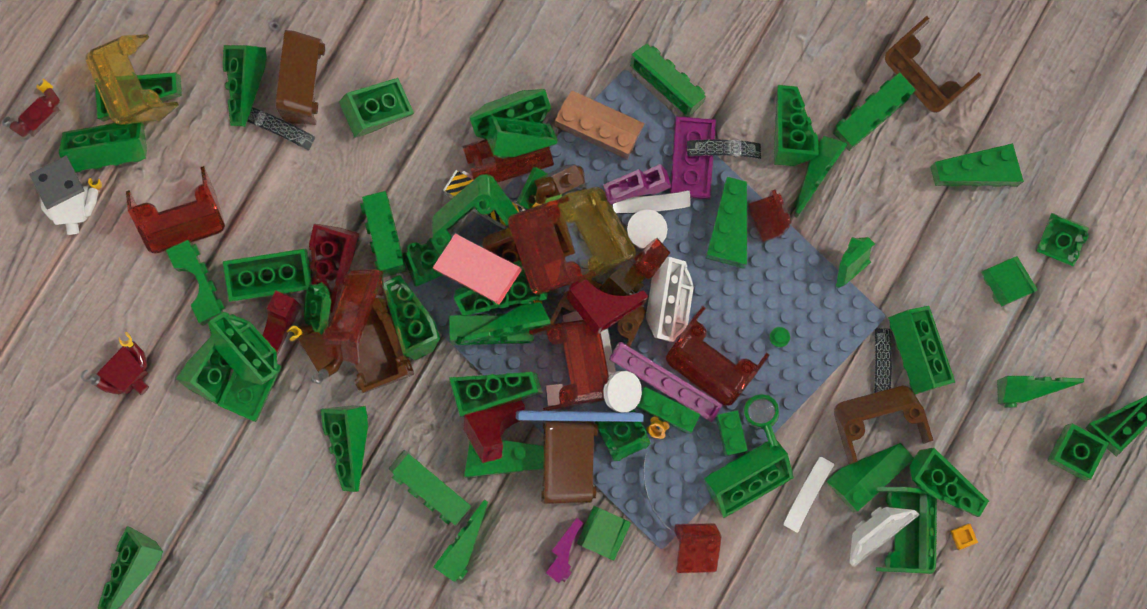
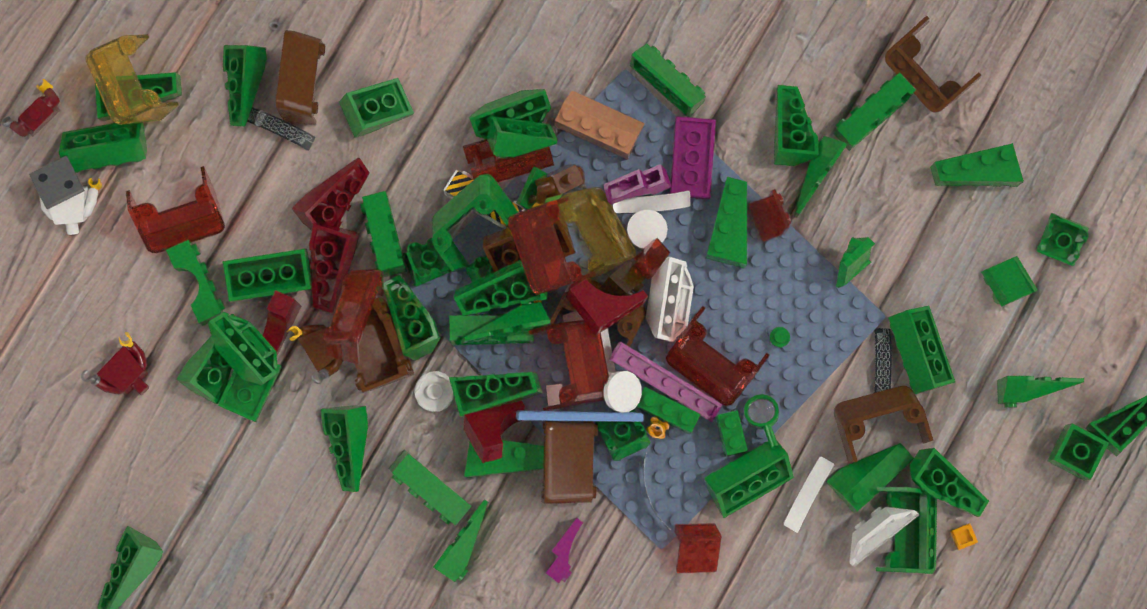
green slope [304,282,331,335] -> none
coral tile [433,234,522,304] -> none
green slope [576,505,631,561] -> none
black sticker [687,139,761,159] -> none
none -> dark red wedge [292,158,370,231]
none -> white tile [414,371,454,412]

